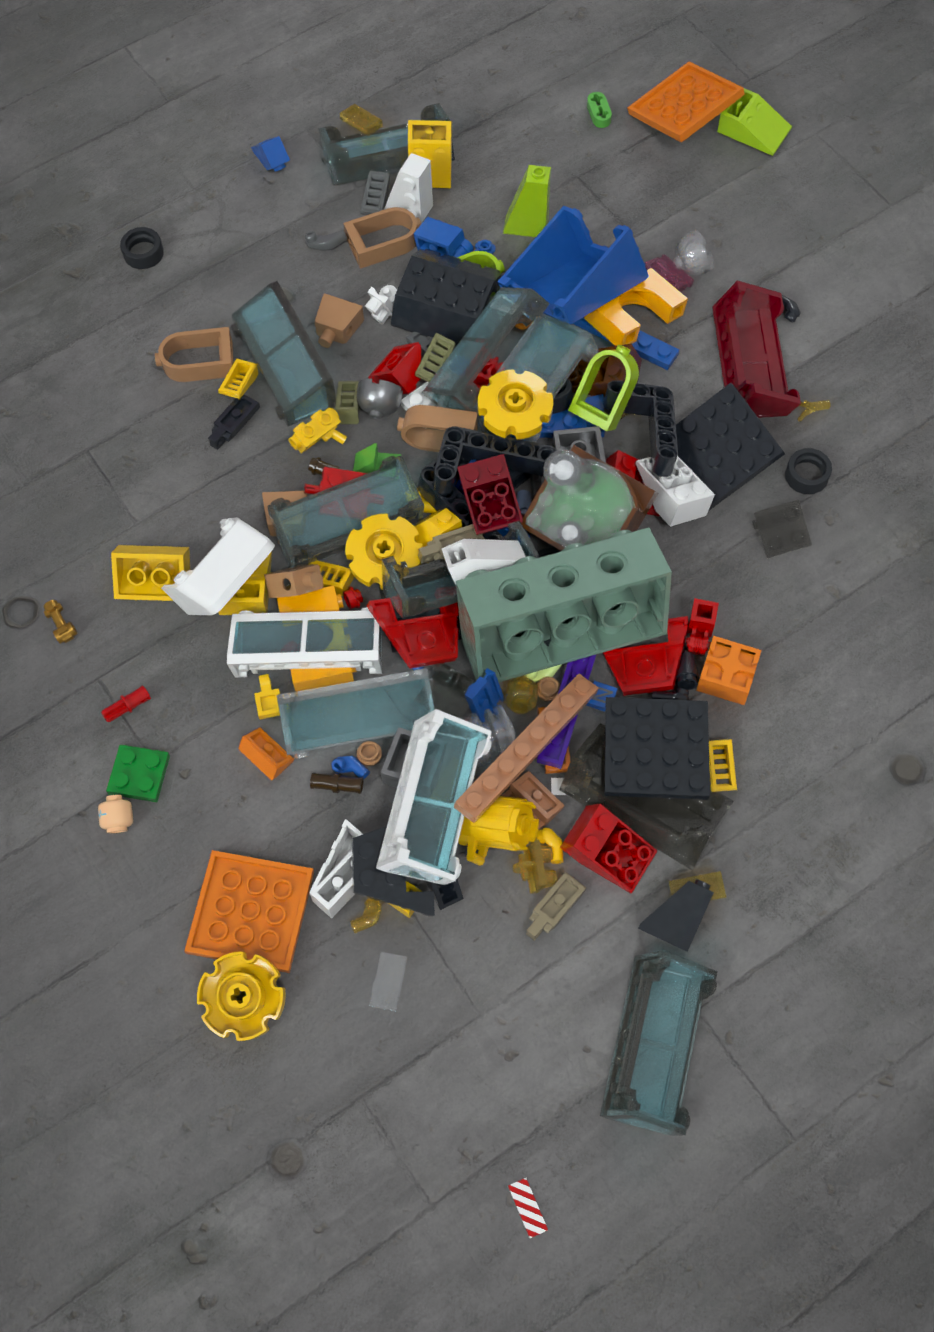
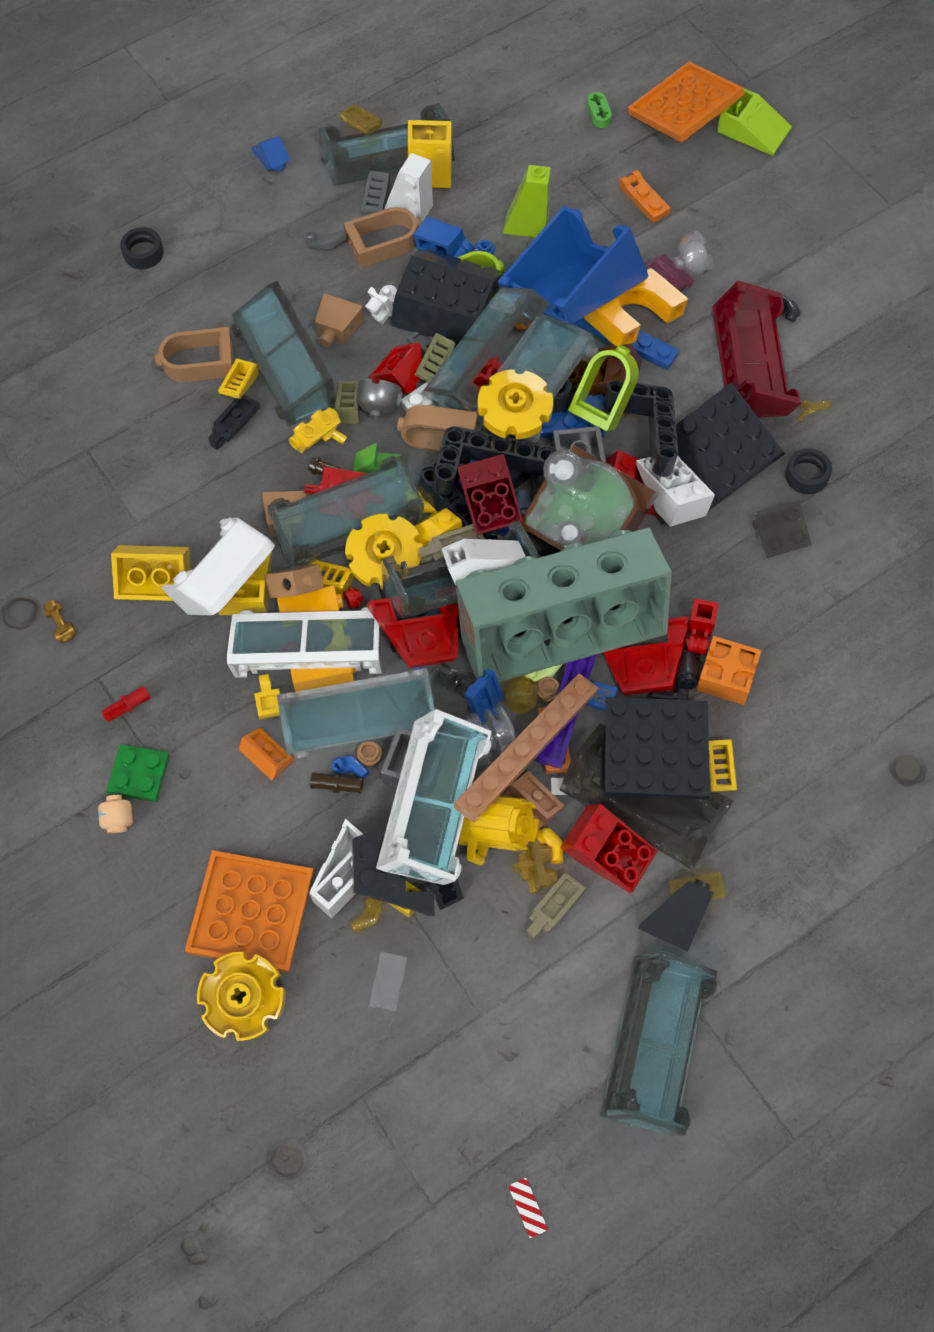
none -> orange plate [618,170,671,223]

